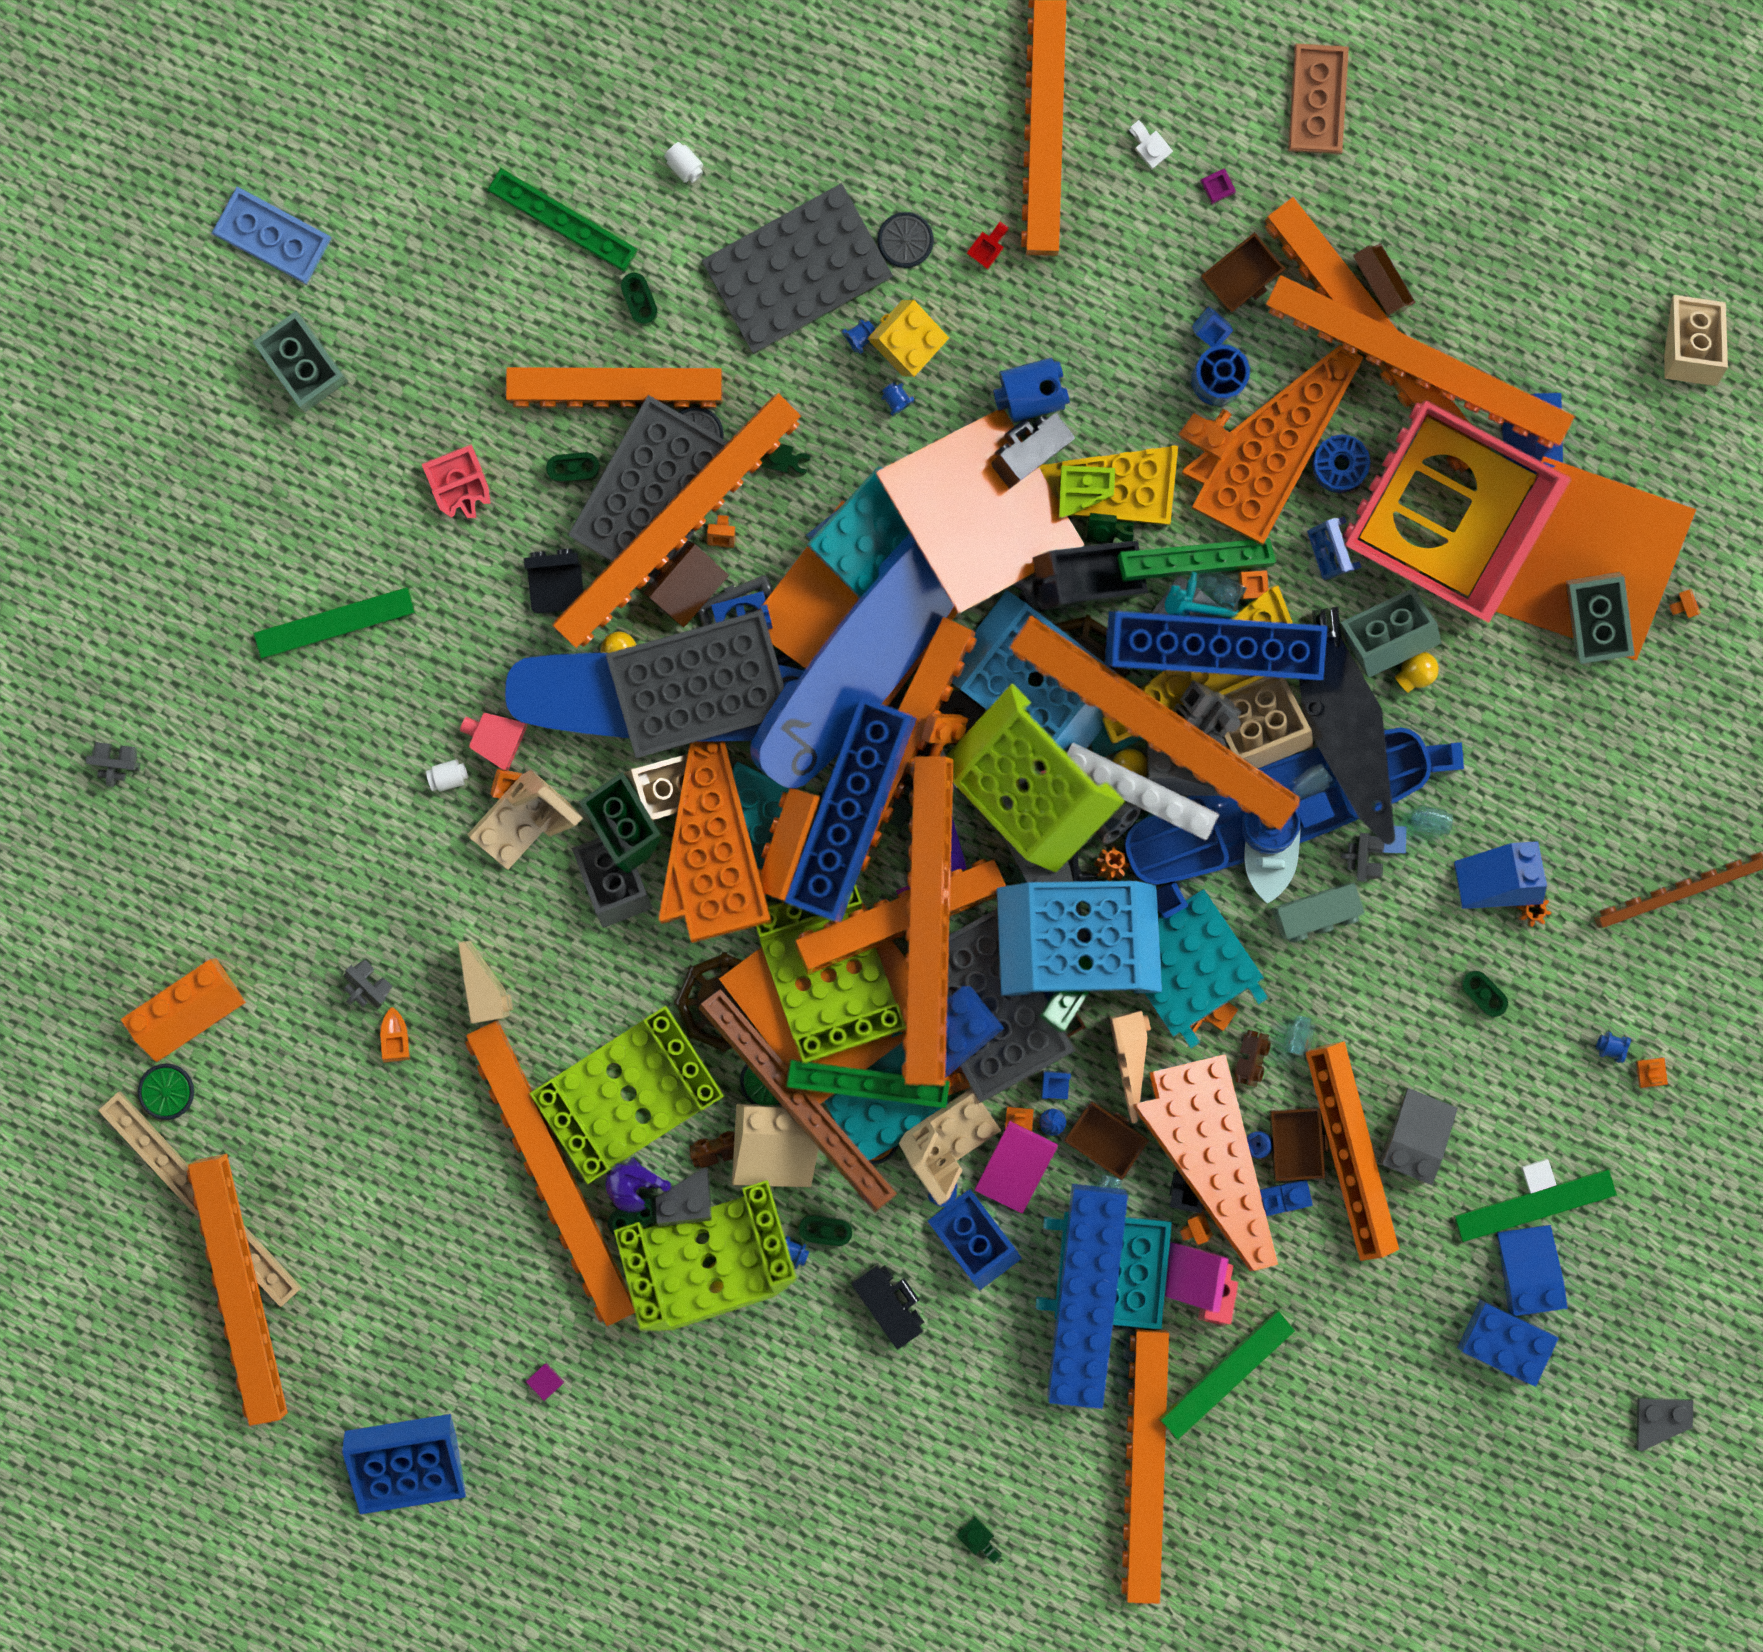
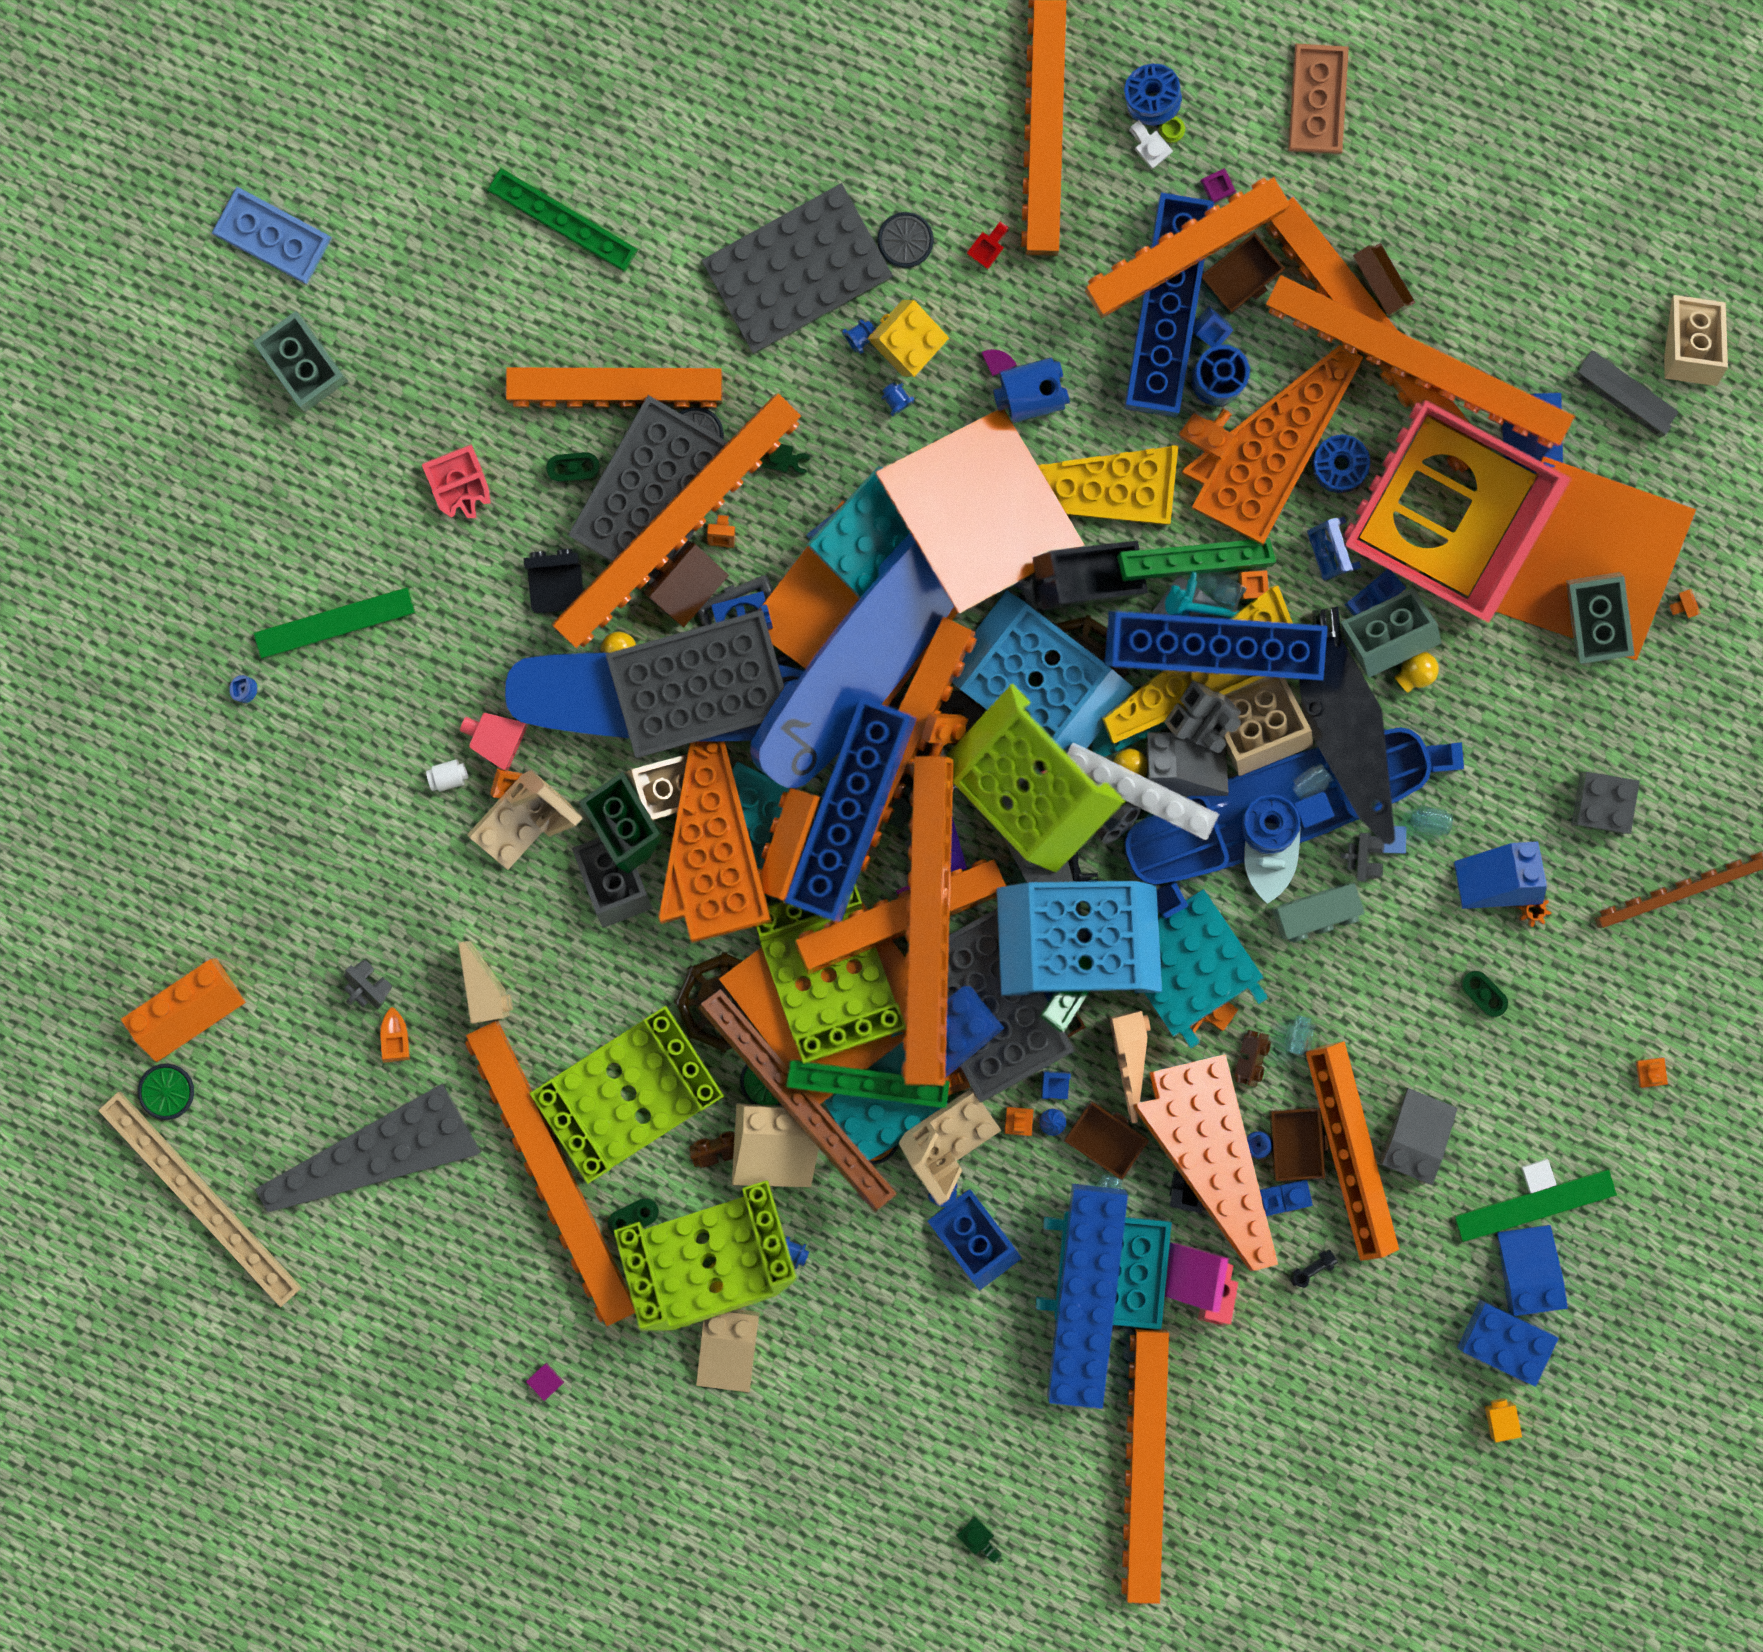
dark grey hips [86,742,140,787] -> none
orange brick [187,1154,288,1426] -> none
blue slope [342,1414,466,1514] -> none
dark purple helmet [605,1157,672,1213] -> none
dark green plate [621,272,658,326] -> none
dark grey wing [656,1168,712,1227] -> none
white brick [664,142,703,183] -> none
dark green plate [799,1214,852,1246] -> none
black piece [851,1263,925,1350] -> none
dark pink tile [975,1121,1058,1214] -> none
piece [991,413,1075,489] -> none
orange brick [1010,615,1300,830] -> none
lime wing [1059,465,1115,519] -> none
dark green plate [1087,513,1134,543] -> none
orange gear [1094,847,1129,881] -> none
green tile [1158,1310,1295,1440] -> none
orange tile [1180,1211,1213,1245] -> none
blue brick [1596,1031,1631,1063] -> none
dark grey wing [1636,1398,1693,1451] -> none
none -> blue tile [229,675,257,703]
none -> dark grey wing [255,1083,481,1212]
none -> tan slope [696,1309,760,1392]
none -> magenta tile [981,349,1017,377]
none -> orange brick [1085,177,1290,319]
none -> blue wheel [1124,63,1182,126]
none -> blue brick [1124,193,1214,418]
none -> lime plate [1158,116,1185,143]
none -> black bar [1289,1249,1338,1288]
none -> blue slope [1344,569,1406,616]
none -> light orange brick [1485,1398,1522,1442]
none -> dark grey brick [1571,772,1640,834]
none -> dark grey panel [1573,351,1678,438]

